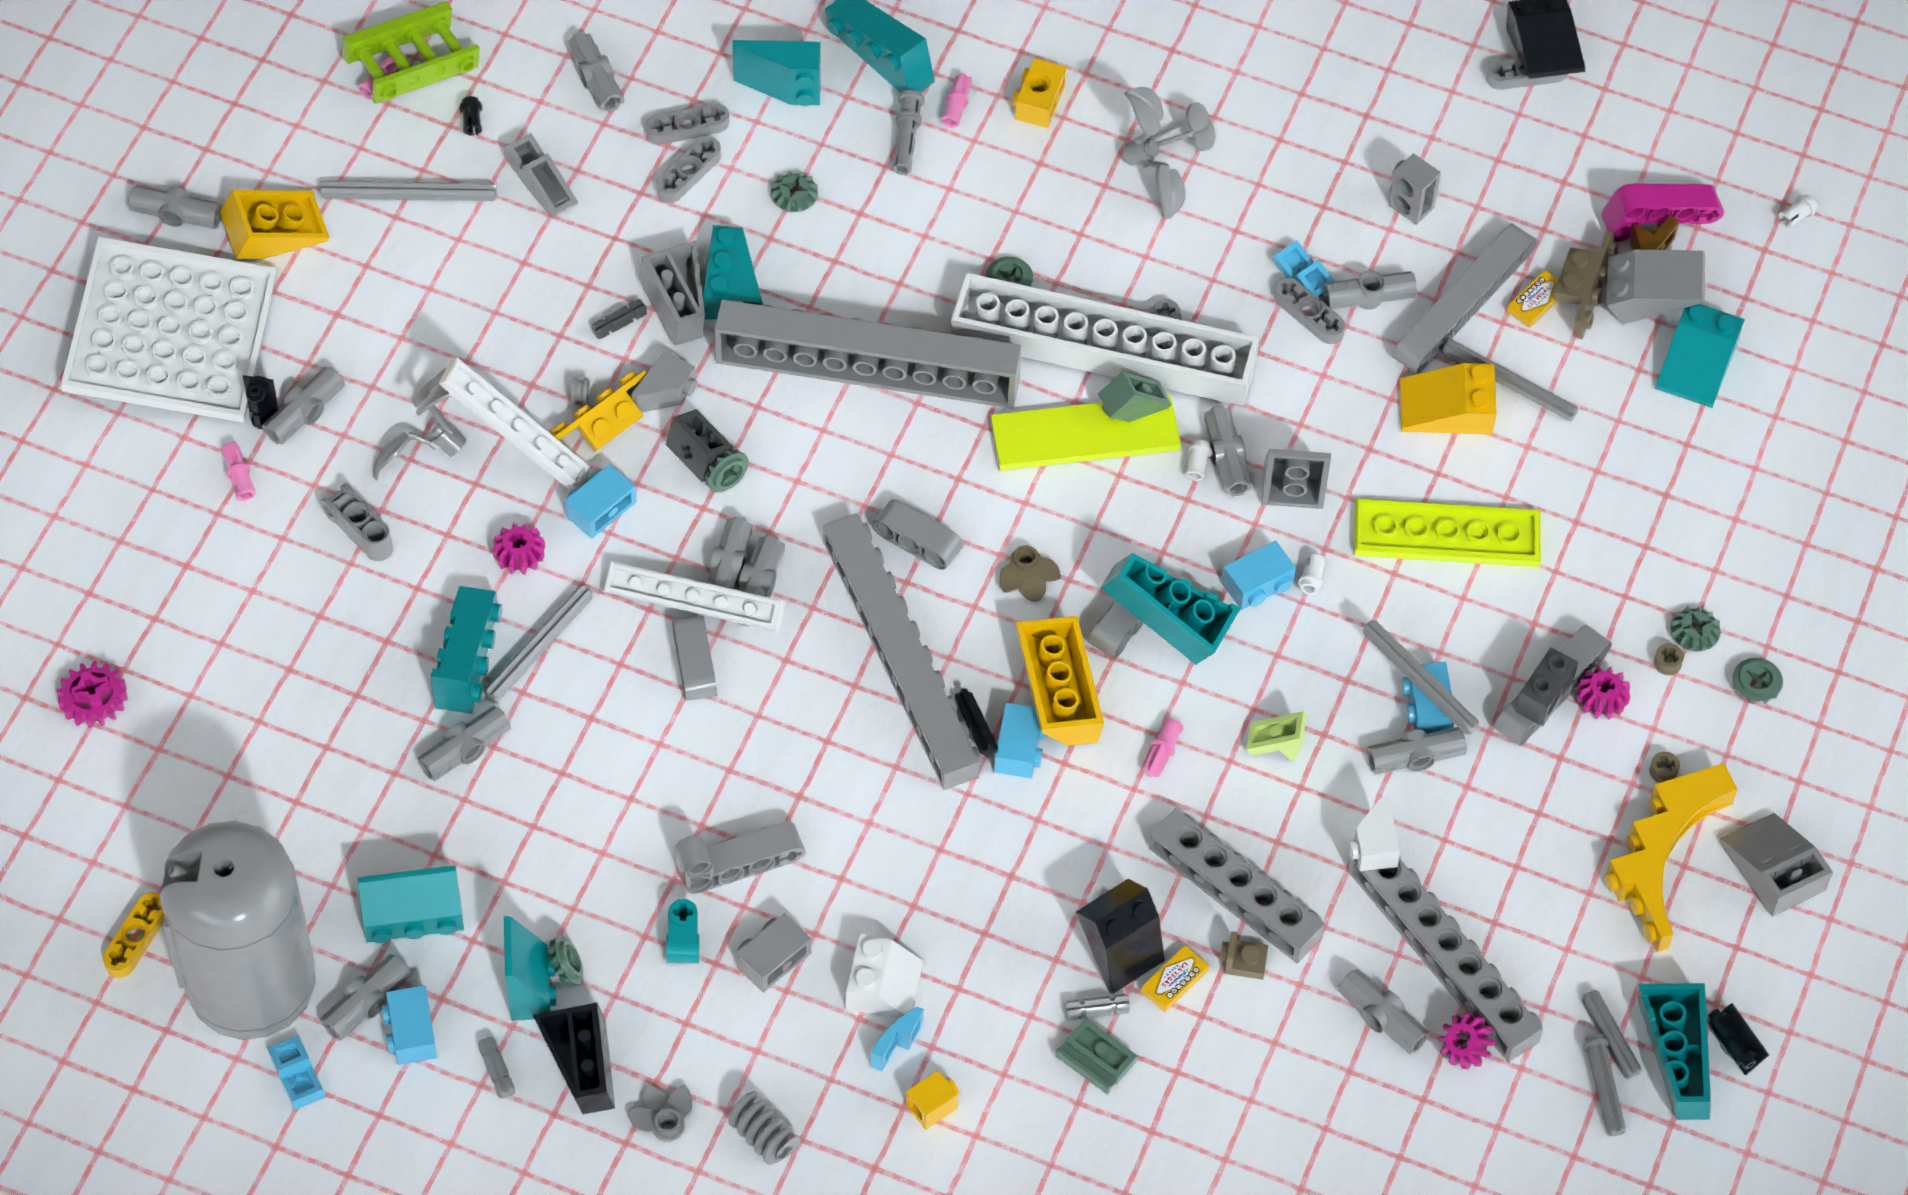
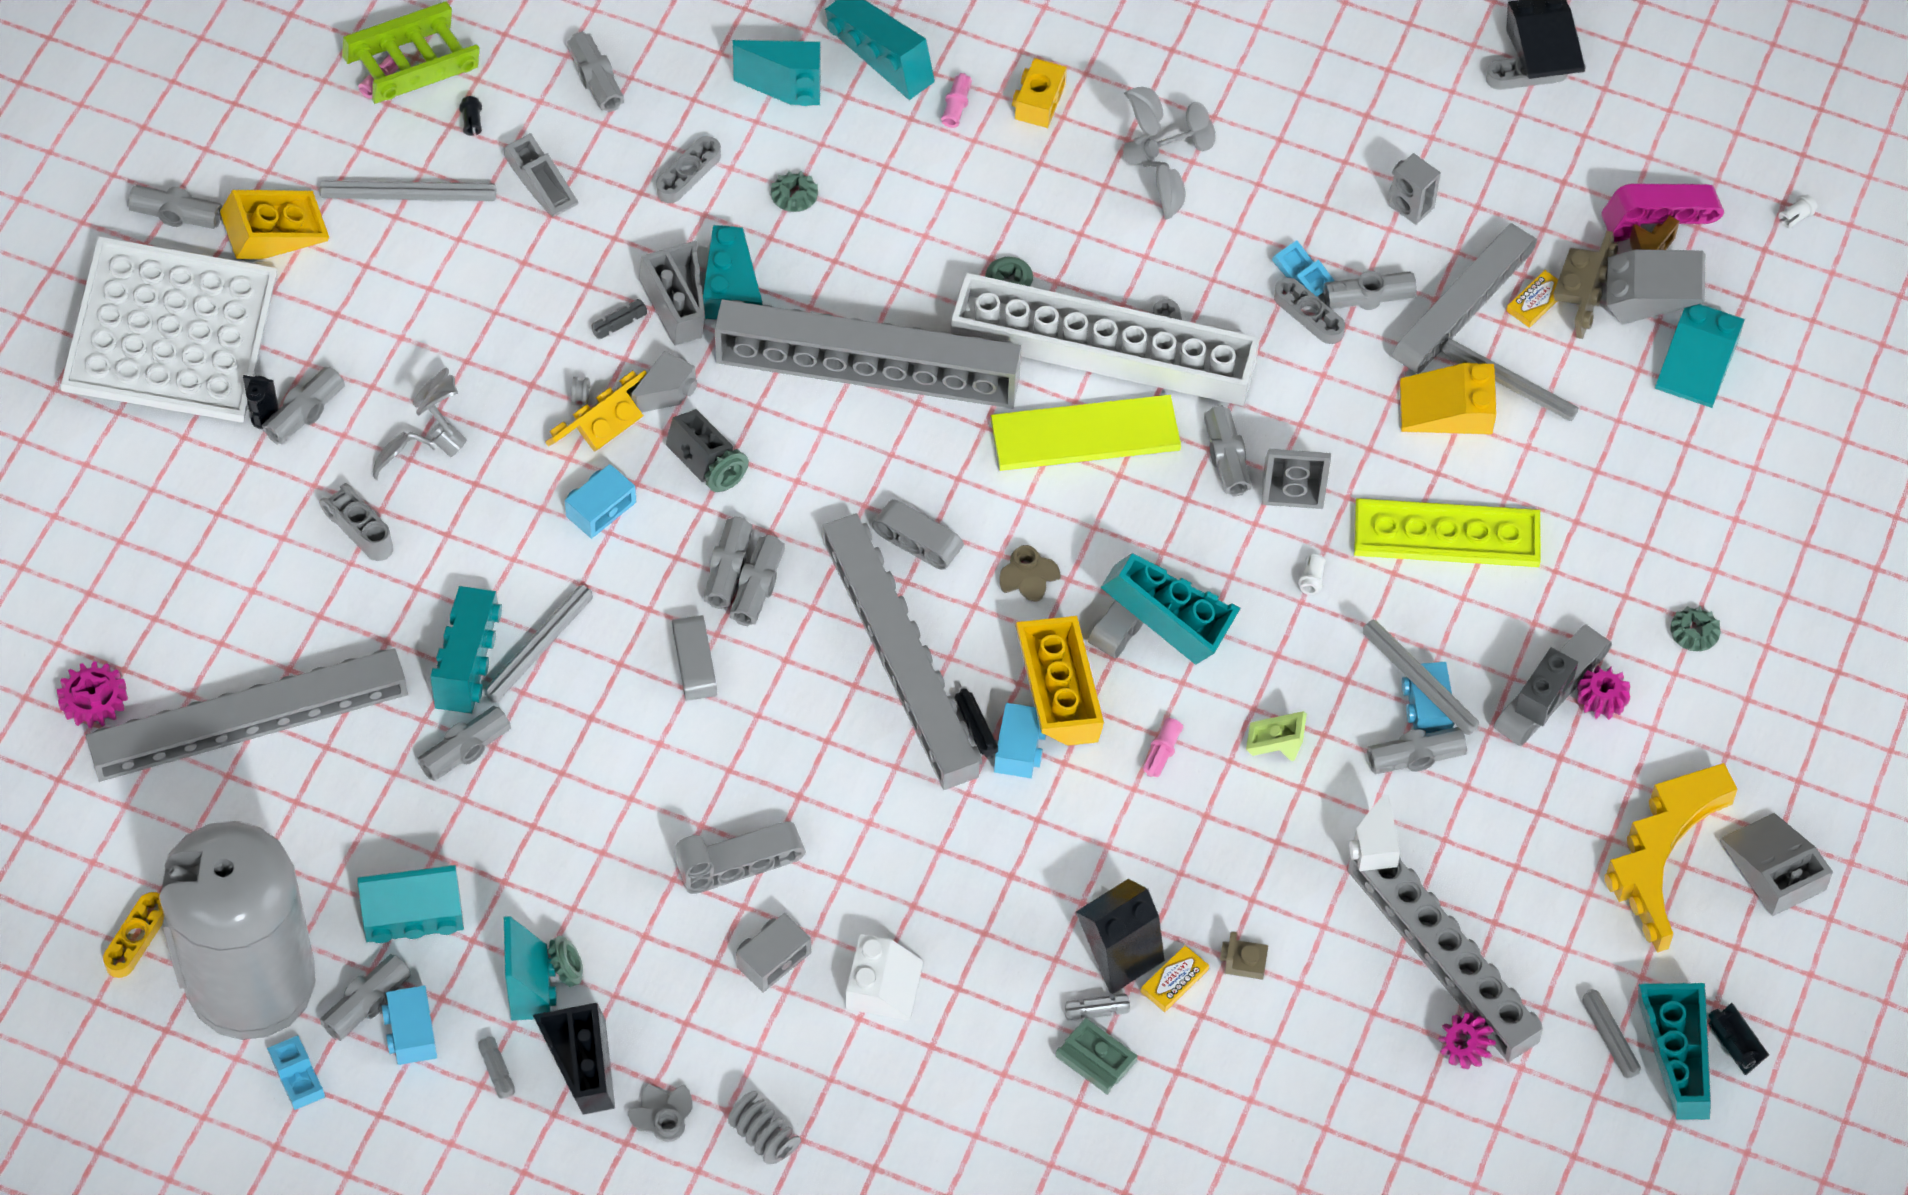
bright pink axle [222,441,256,501] -> none
white tile [439,357,591,491] -> none
dark pink gear [493,522,545,575] -> none
white tile [603,561,786,632] -> none
light grey beam [646,103,729,145] -> none
teal piece [666,899,699,963] -> none
medium azure slope [871,1007,924,1072] -> none
light grey pin [892,90,925,175] -> none
yellow brick [906,1070,959,1130] -> none
sand green slope [1098,371,1172,422] -> none
light grey brick [1149,808,1325,964] -> none
white pin [1185,440,1212,481] -> none
medium azure brick [1221,540,1296,610] -> none
light grey piece [1338,969,1430,1055] -> none
light grey axle [1583,1033,1626,1136] -> none
dark tan bush [1649,752,1680,783] -> none
dark tan bush [1654,644,1684,675] -> none
sand green gear [1732,658,1783,704] -> none
none -> light grey brick [86,648,408,782]

